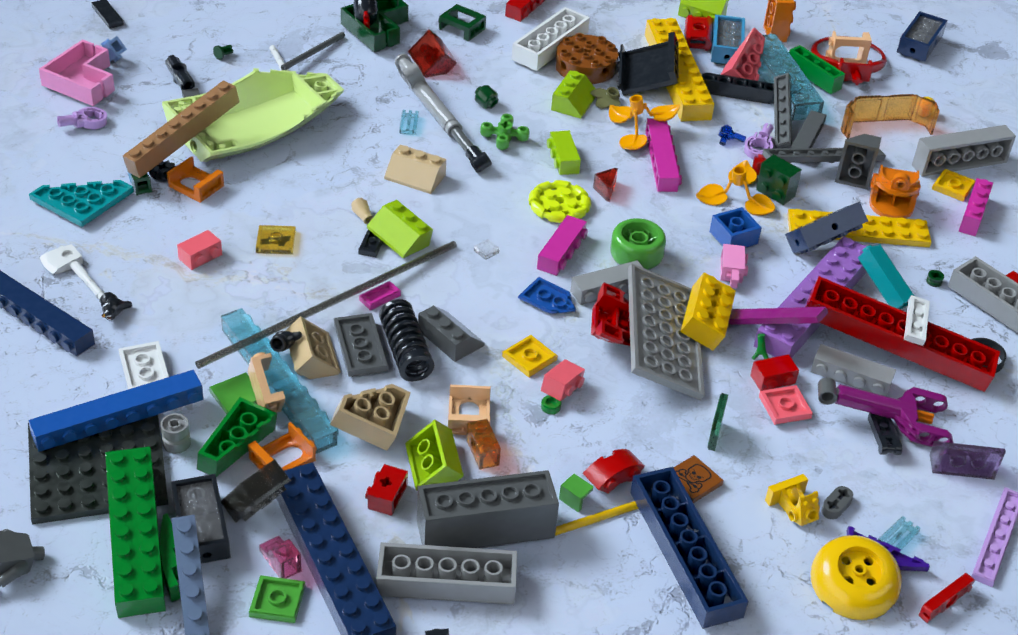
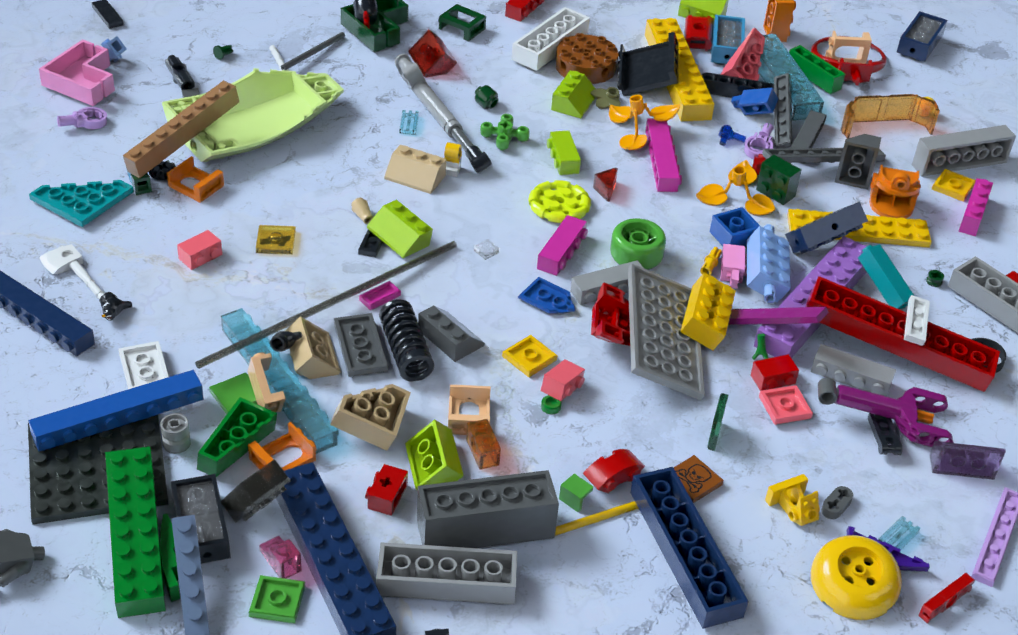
none -> yellow leg [444,142,462,177]
none -> yellow axle [700,247,722,275]
none -> blue hinge [731,88,778,115]
none -> light blue brick [747,224,791,303]

